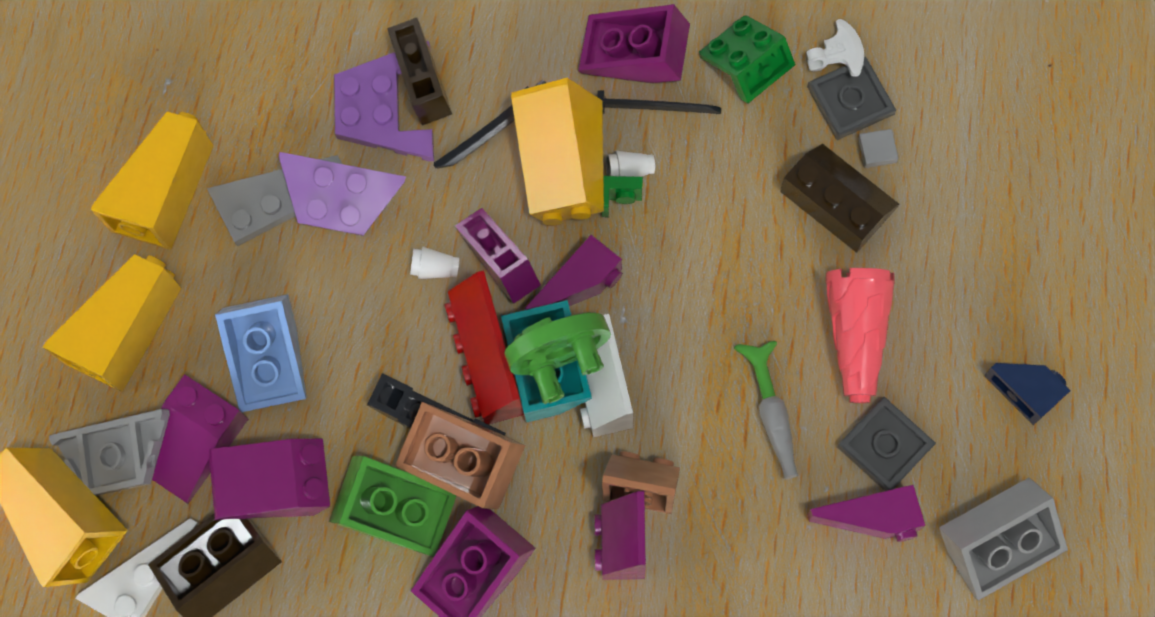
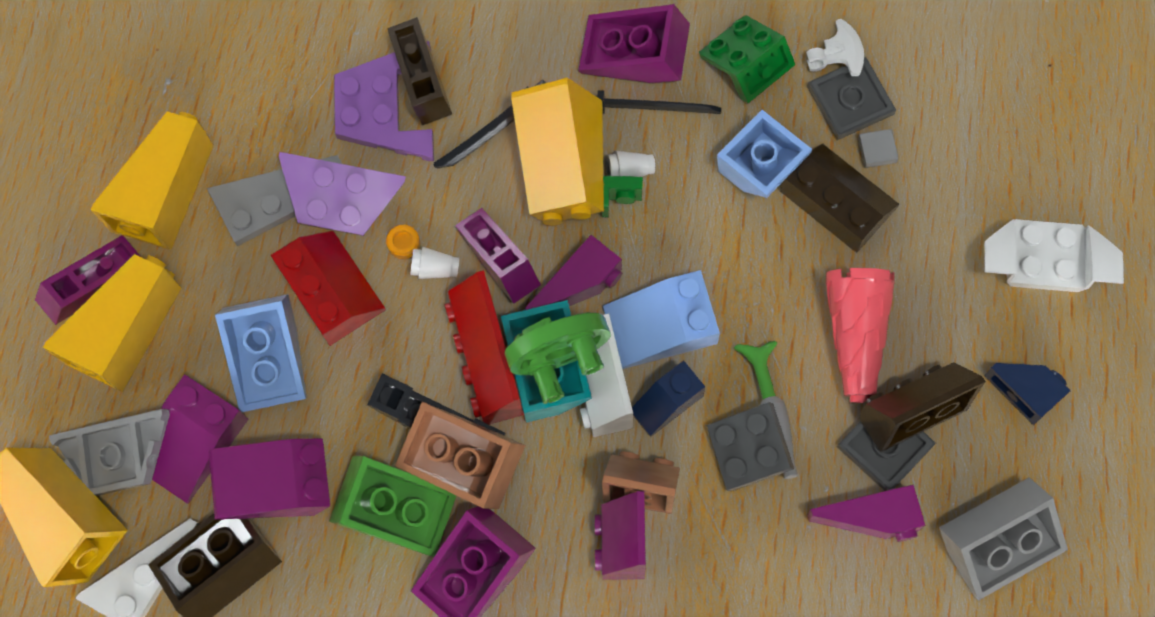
none -> magenta slope [35,235,141,325]
none -> red slope [270,231,386,346]
none -> light orange tile [386,225,420,259]
none -> light blue slope [603,270,720,369]
none -> dark blue slope [632,360,705,437]
none -> dark grey plate [707,402,794,491]
none -> light blue slope [717,110,812,198]
none -> dark brown slope [859,362,986,452]
none -> white piece [984,219,1124,292]

